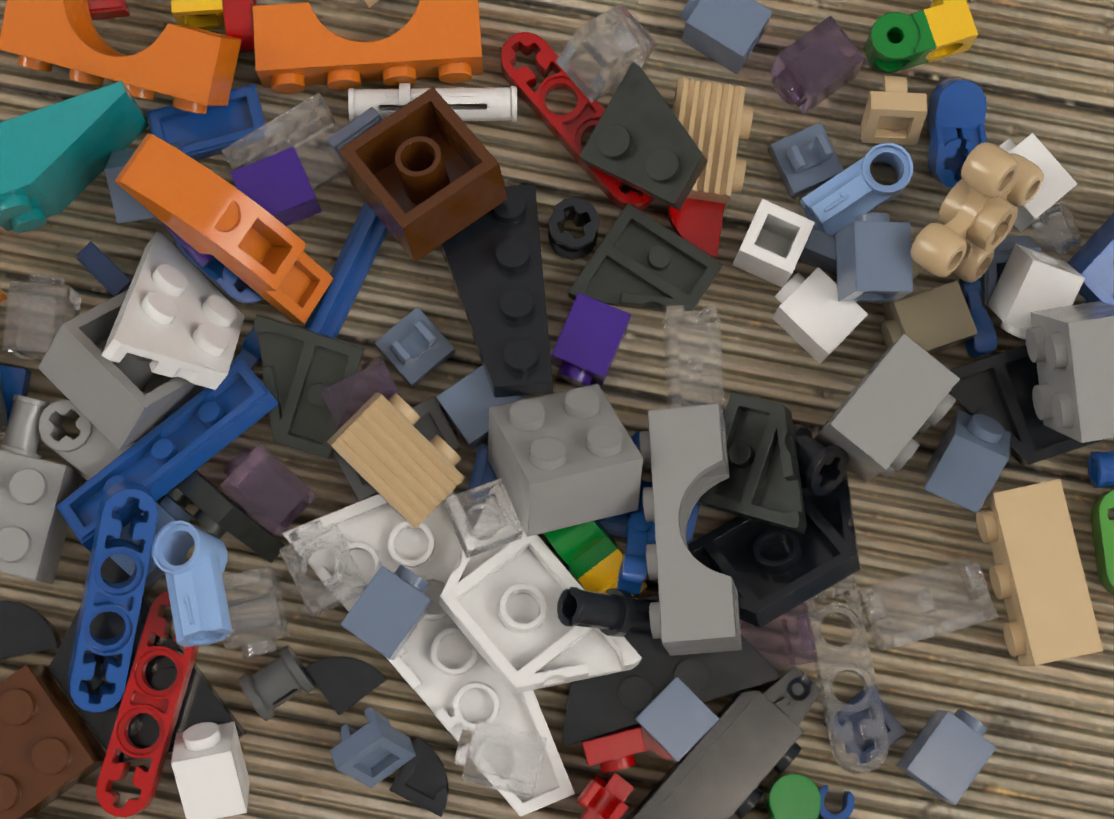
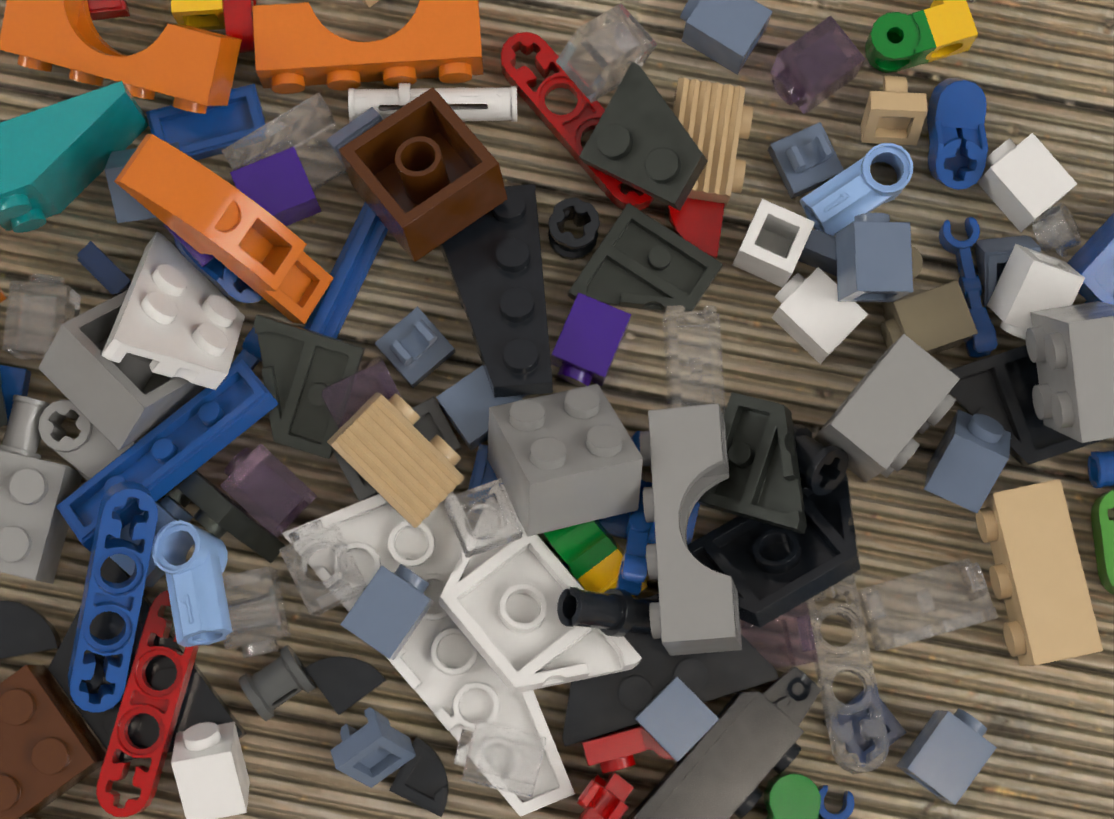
tan gear [910,142,1044,283] -> none

